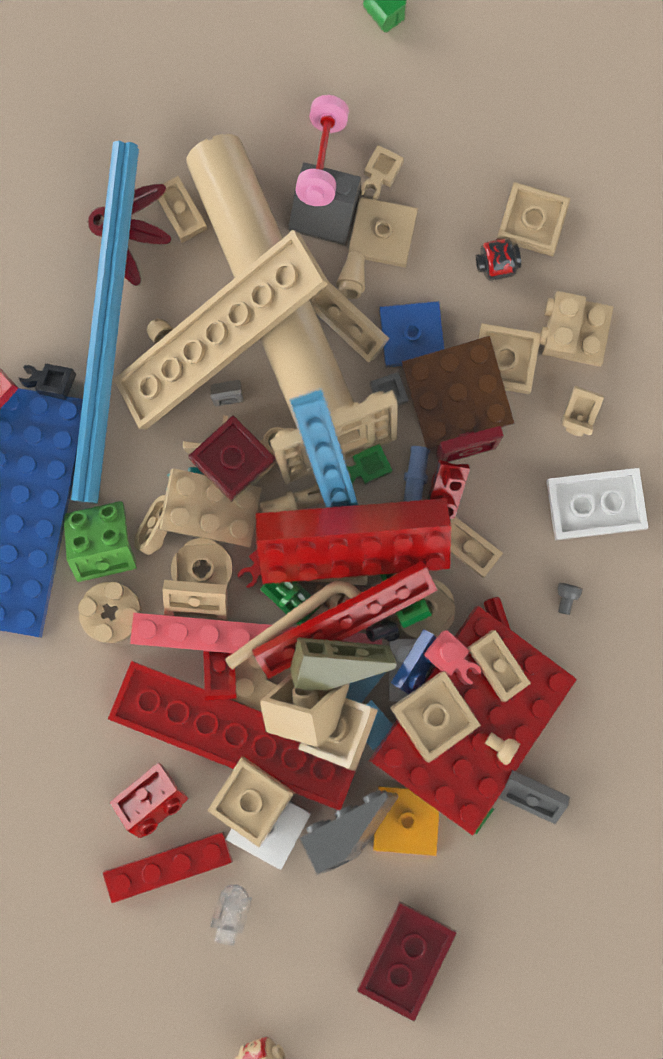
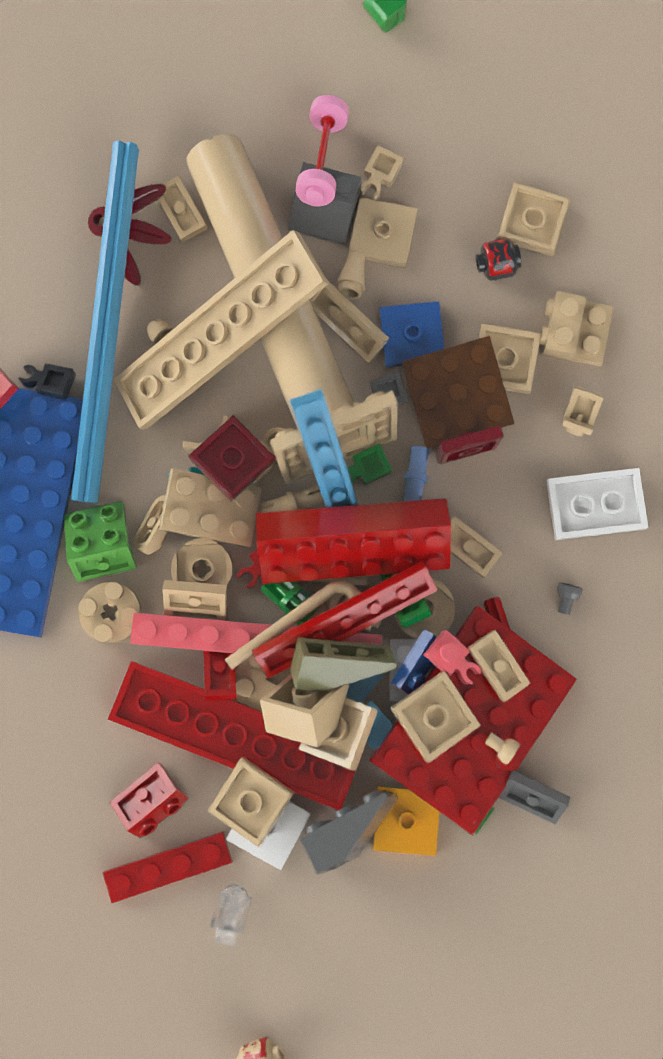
light grey slope [211,380,244,407] -> none
dark red plate [357,901,457,1022] -> none
black arm [366,619,401,642] -> none
red hips [427,460,470,519] -> none

